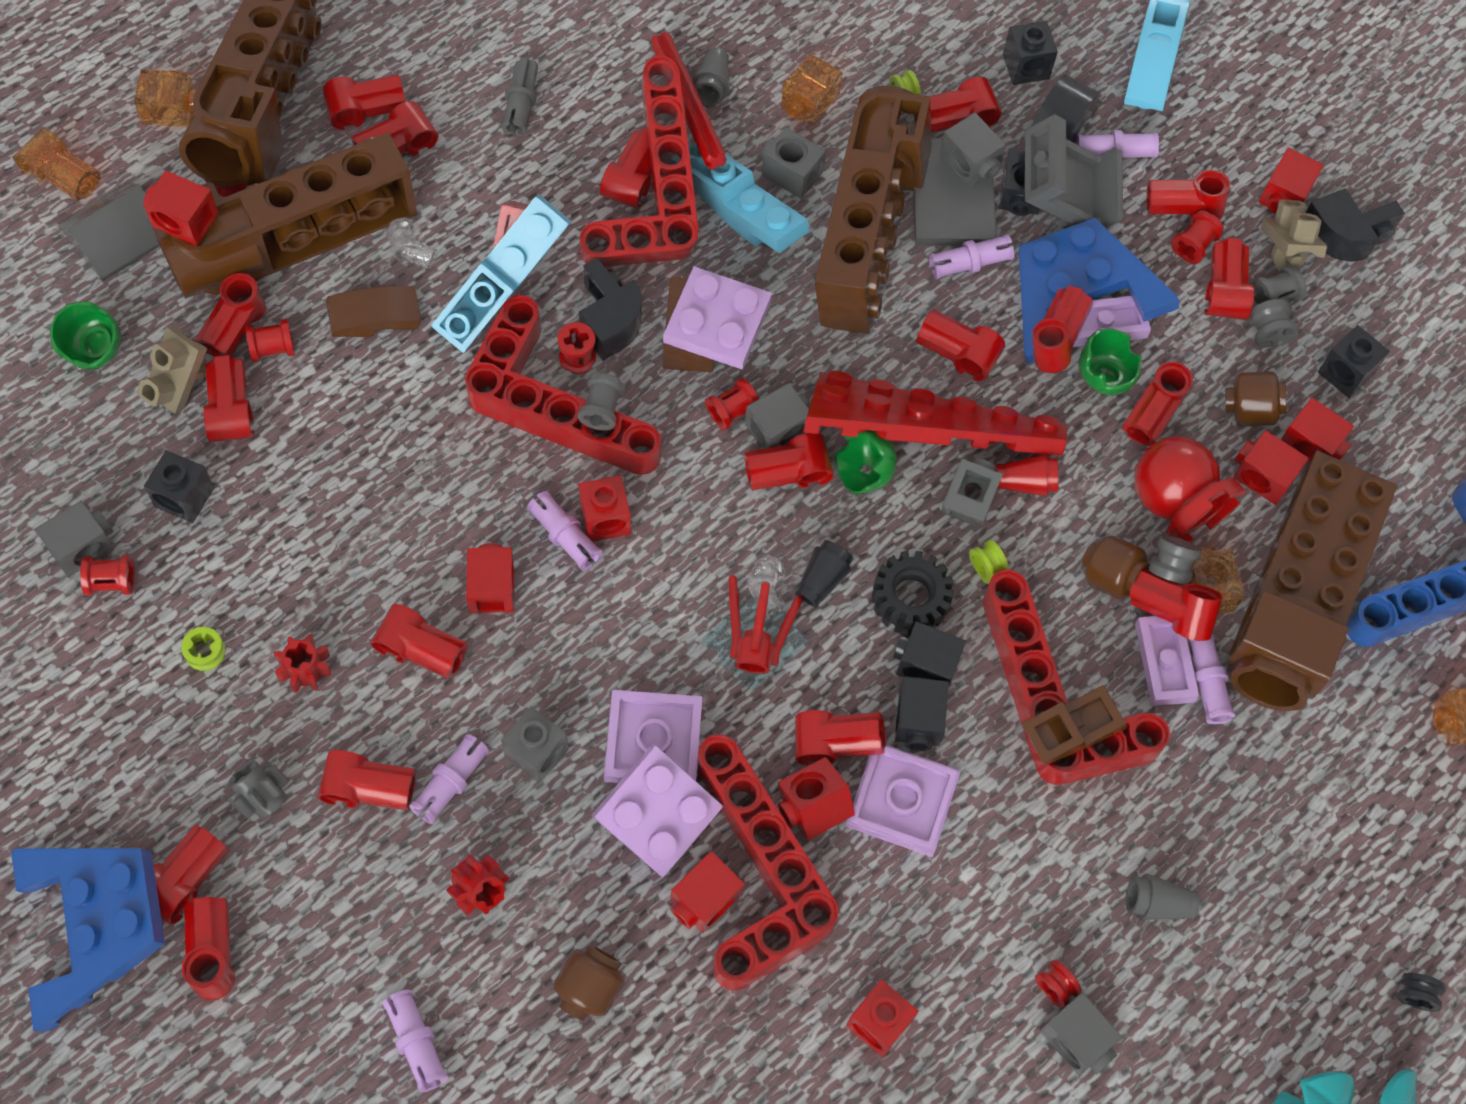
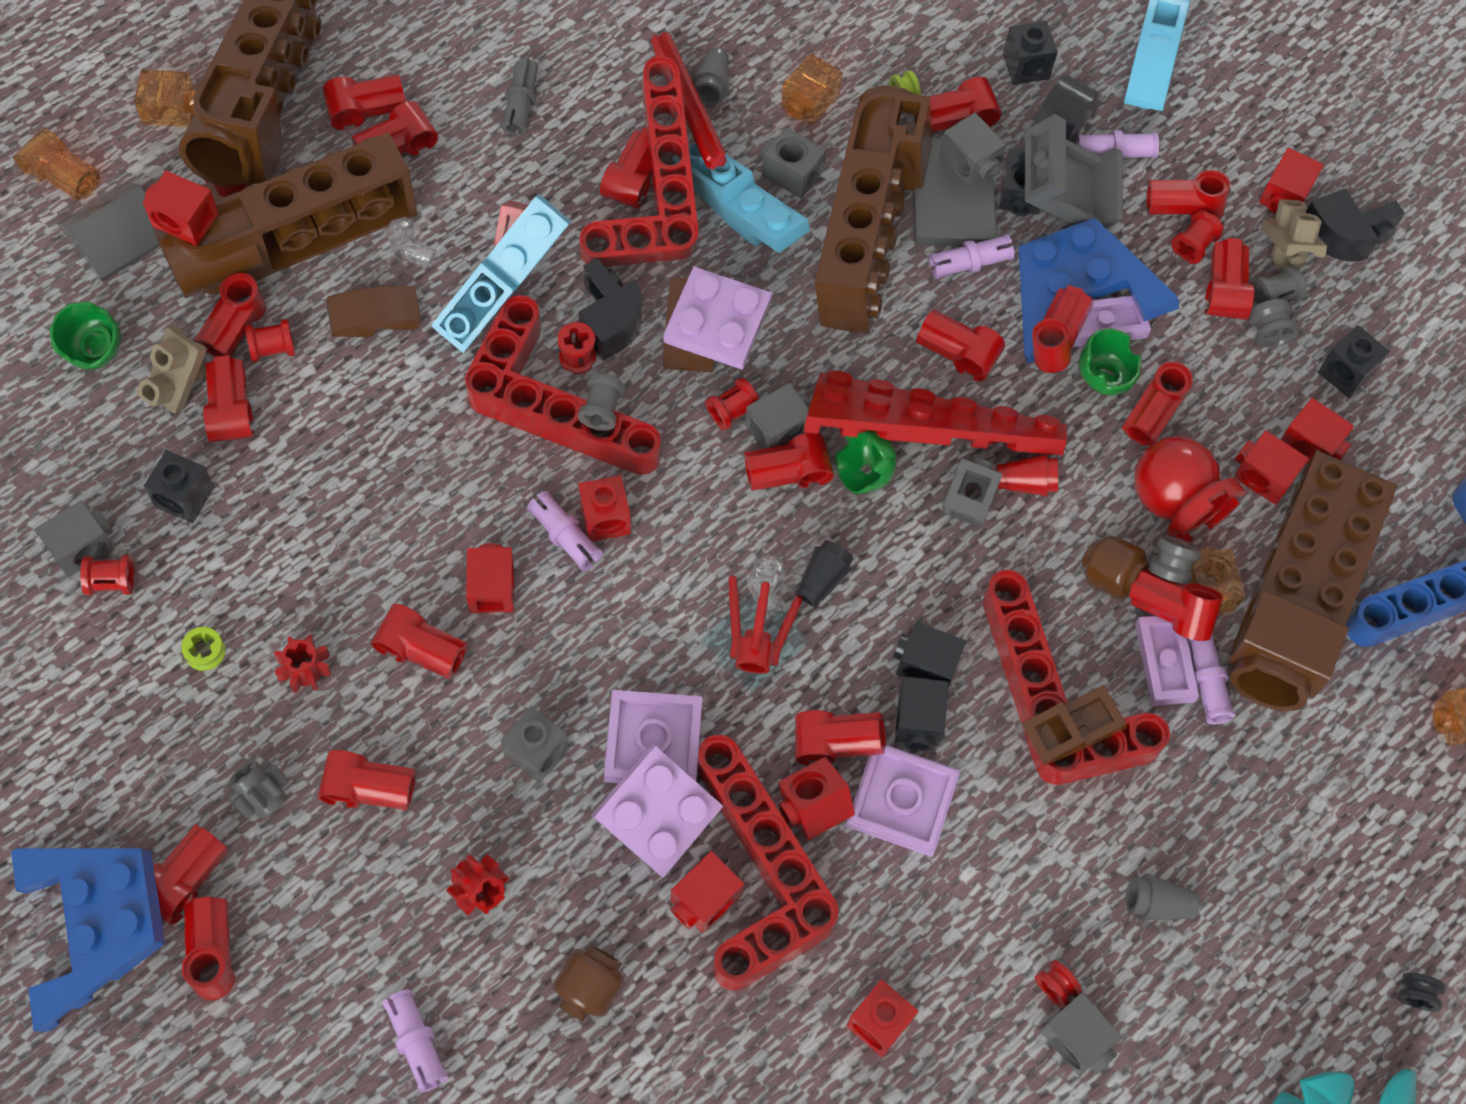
lavender pin [409,734,489,824] -> none
black tyre [872,550,954,635] -> none
lime bush [969,540,1009,584] -> none
reddish brown head [1225,371,1287,427] -> none

